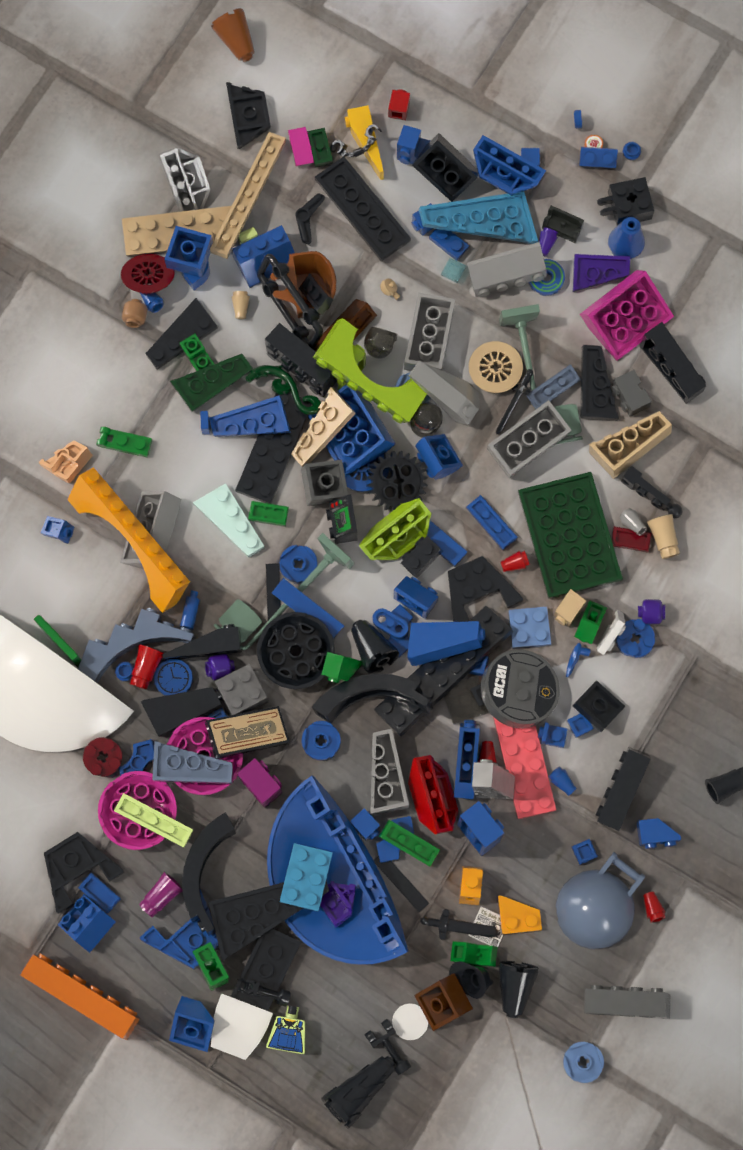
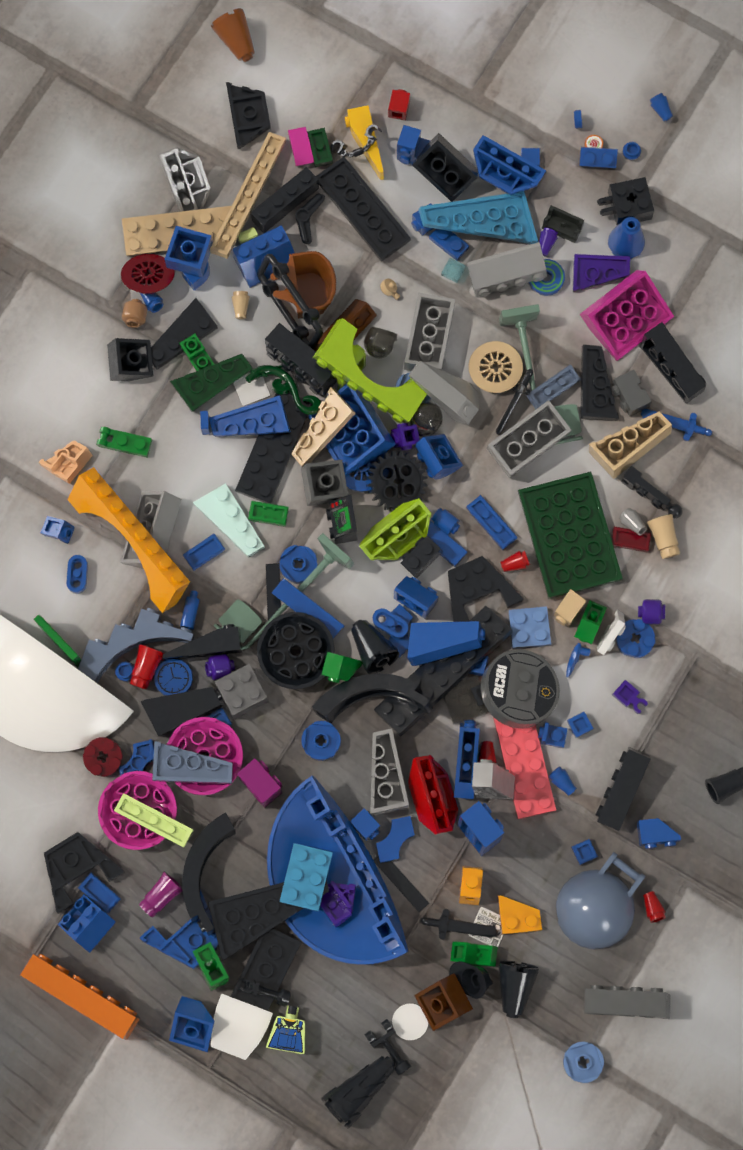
tile [205,706,290,759] -> none
black plate [299,273,334,315] -> none
green plate [379,820,440,867] -> none
black plate [573,680,625,732] -> none
none -> blue plate [66,555,88,594]
none -> black slope [107,338,154,381]
none -> blue tile [183,534,225,571]
none -> white sticker [233,373,270,406]
none -> black brick [251,167,319,233]
none -> dark purple brick [391,422,420,451]
none -> blue brick [431,508,460,535]
none -> dark purple plate [612,680,648,714]
none -> blue sword [641,409,712,441]
none -> blue cone [650,93,673,122]

